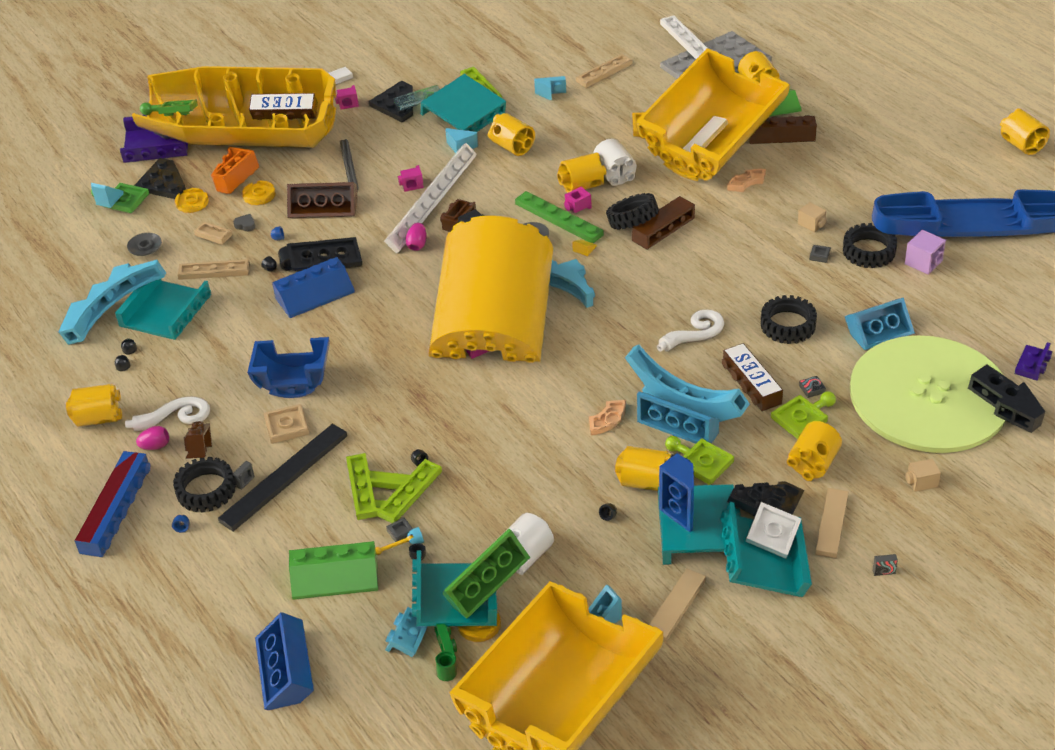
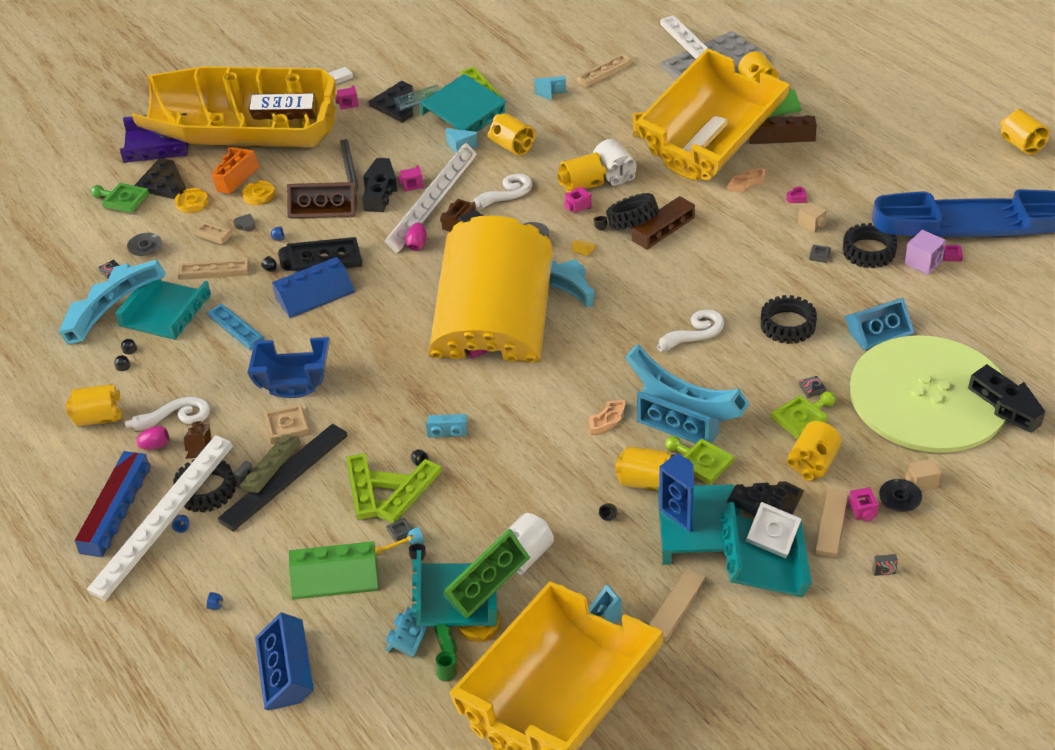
medium azure slope [91,183,124,208] -> none
bright green plate [140,99,198,116] -> none
bright green plate [515,191,604,243] -> none
brick [722,343,783,412] -> none
dark purple bracket [1014,342,1053,381] -> none
none -> white plate [87,435,233,601]
none -> tile [99,259,120,279]
none -> blue hinge [206,592,224,610]
none -> dark azure tile [207,304,265,351]
none -> olive plate [240,435,301,493]
none -> black brick [362,158,398,212]
none -> medium azure bracket [426,414,467,438]
none -> white plant [473,174,533,210]
none -> black hinge [593,216,608,230]
none -> dark pink tile [786,186,807,203]
none -> dark pink brick [848,487,879,522]
none -> black dish [879,479,922,512]
none -> dark pink tile [943,245,963,262]

